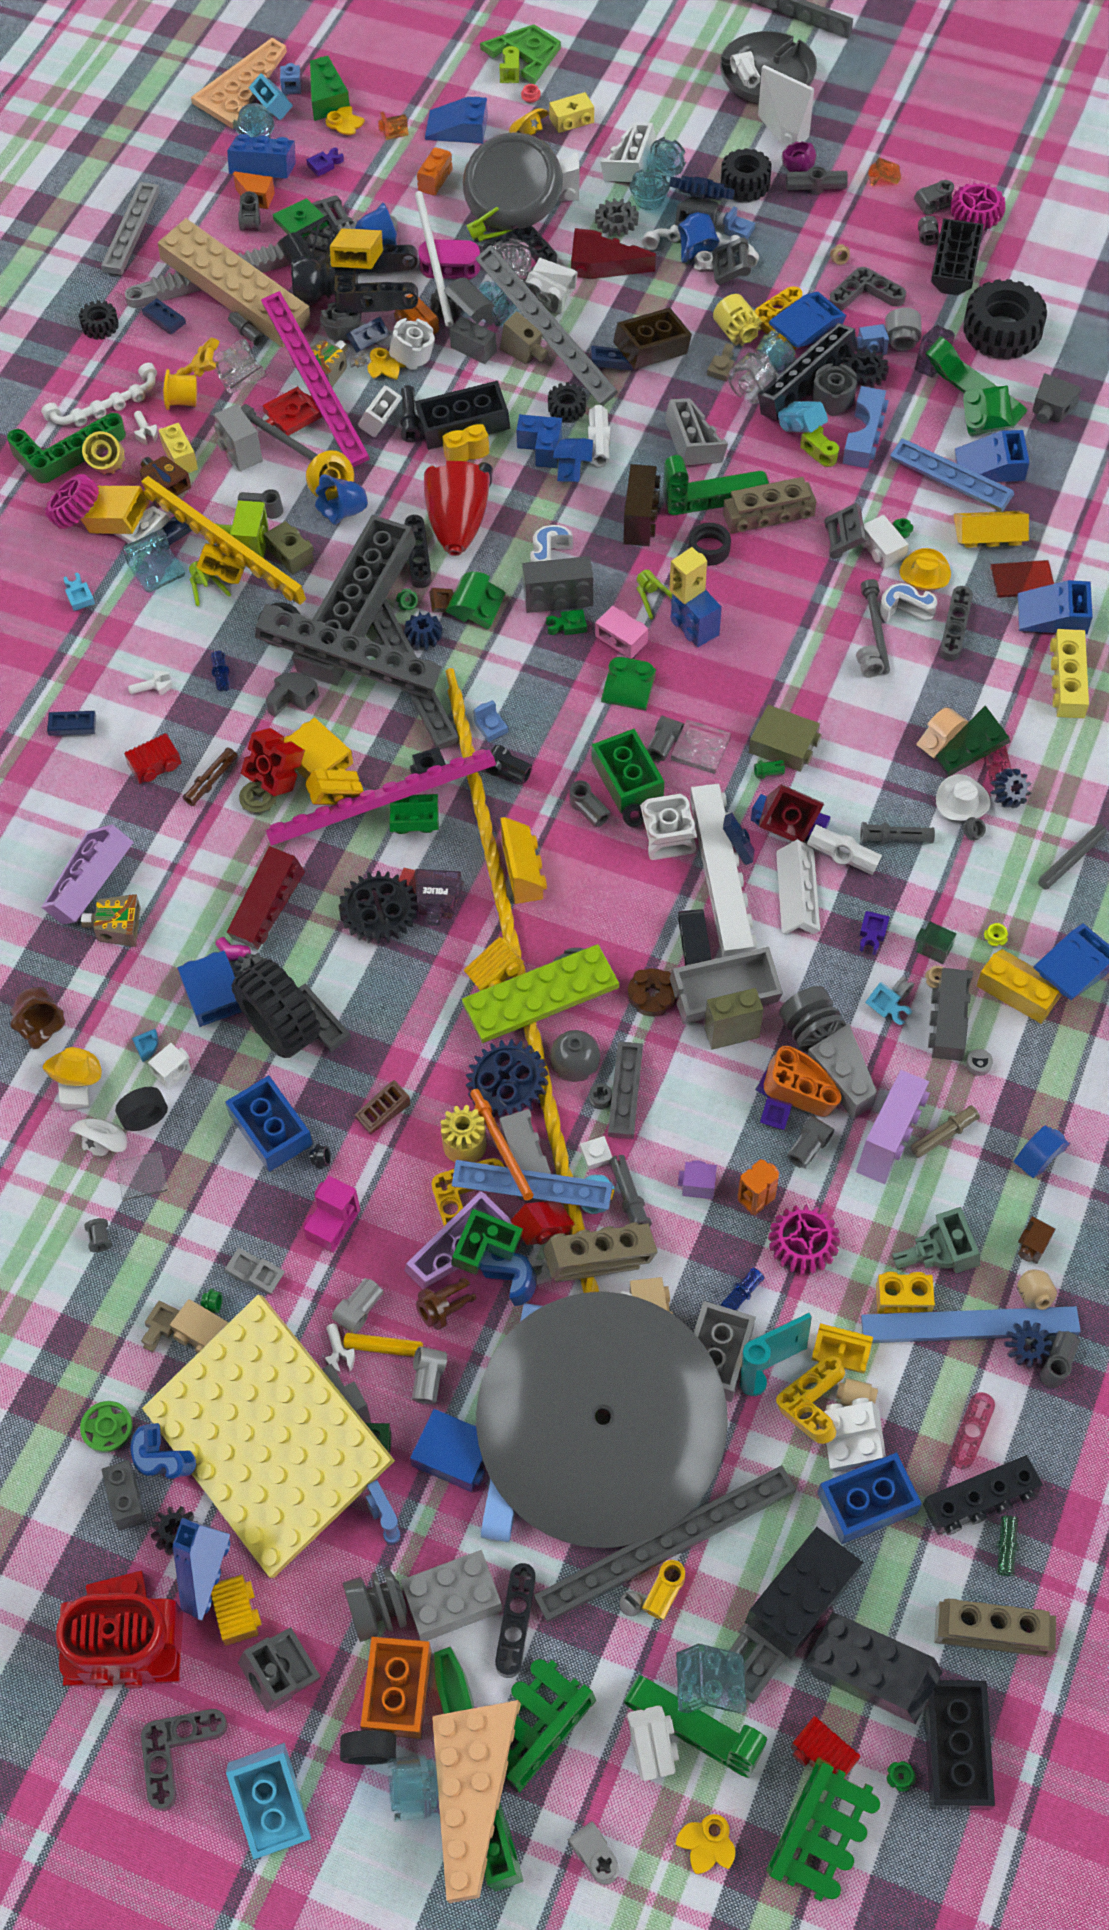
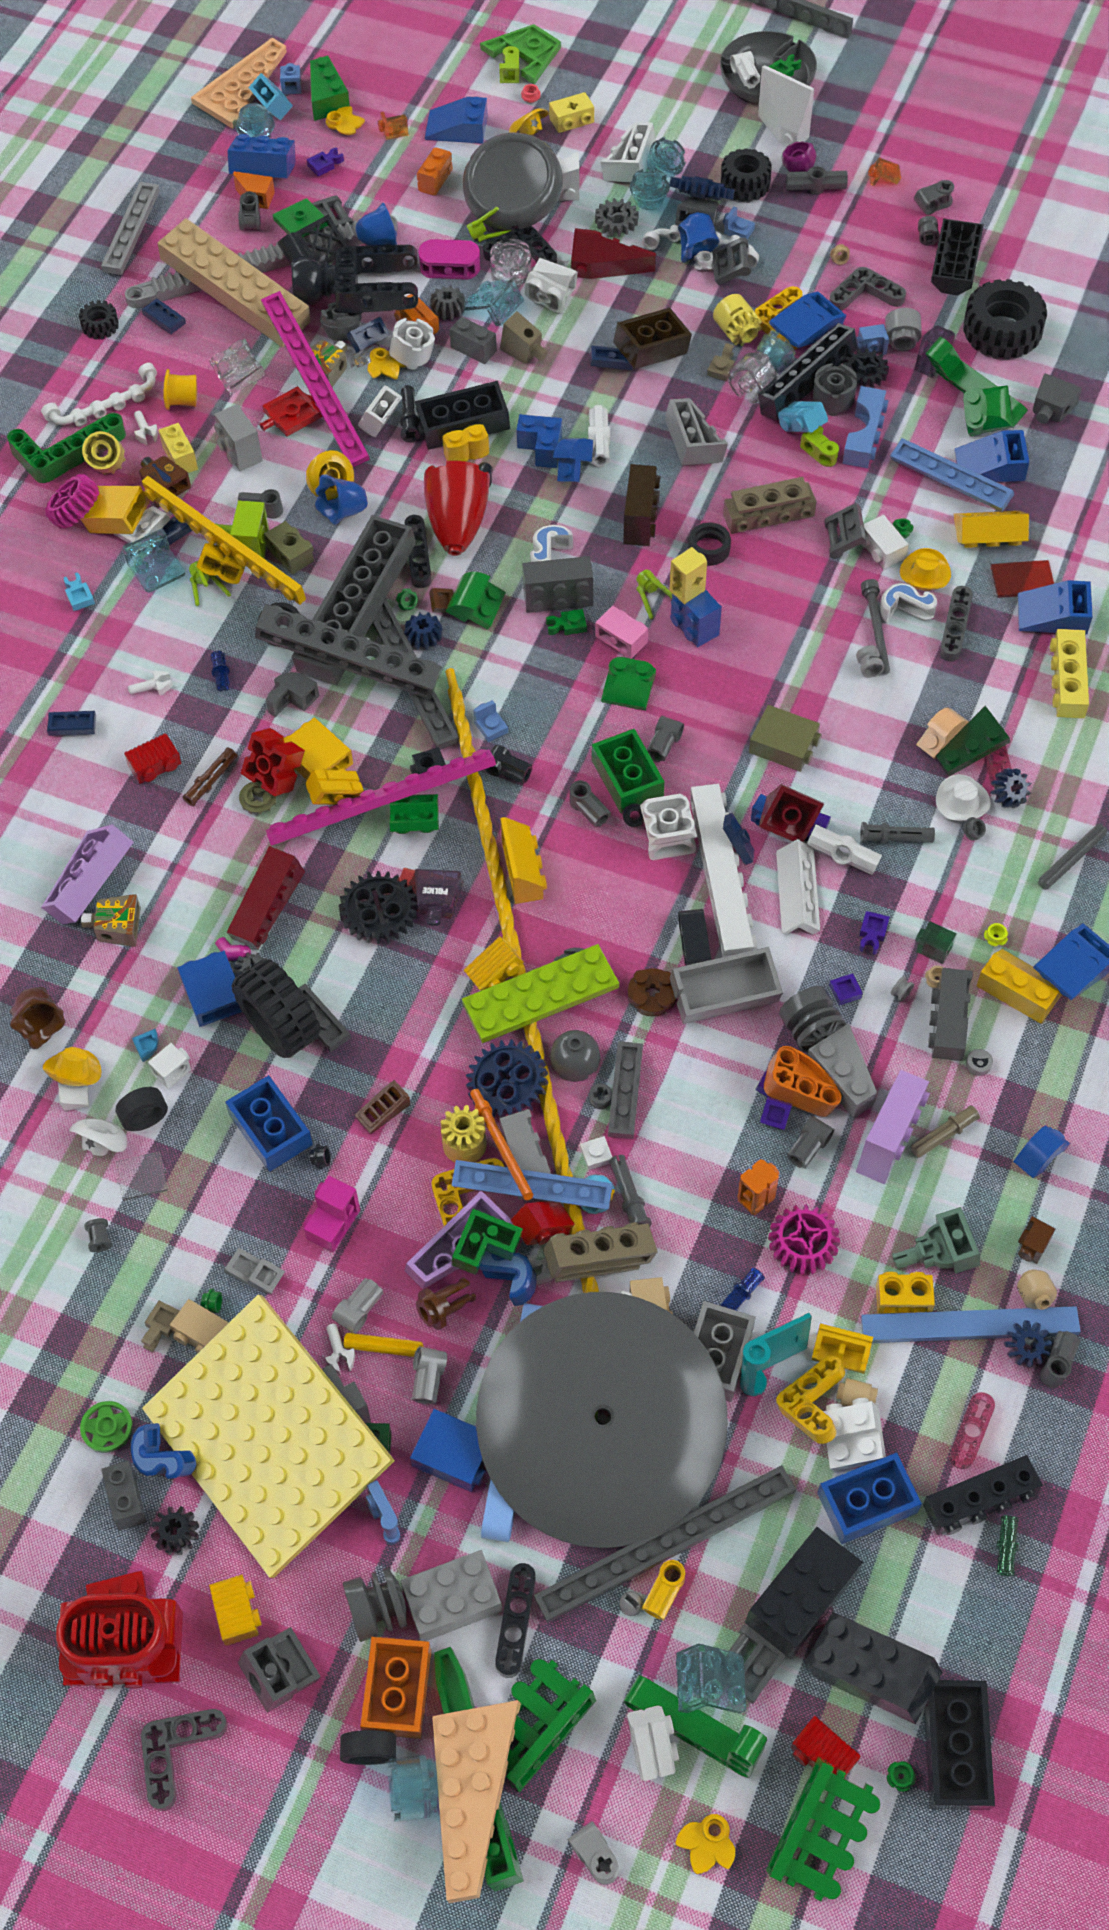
slope [173,1518,231,1620] -> none
yellow piece [175,337,220,377] -> none
medium azure slope [226,1743,311,1860] -> none
dark grey axle [228,312,264,345] -> none
dark grey piece [241,404,318,461] -> none
yellow brick [330,228,383,269] -> none
white piece [415,191,454,327] -> none
dark grey brick [443,278,496,326] -> none
dark grey plate [475,245,618,406] -> none
black tyre [548,382,586,423] -> none
green beam [663,455,770,515] -> none
clear plate [671,719,731,774] -> none
medium lavender brick [678,1160,717,1199] -> none
olive brick [704,988,764,1050] -> none
green pin [754,759,785,779] -> none
medium azure plate [865,982,913,1025] -> none
dark tan brick [934,1599,1056,1658] -> none
dark pink gear [950,182,1006,230] -> none
none -> green plate [768,54,802,77]
none -> dark purple plate [829,973,863,1006]

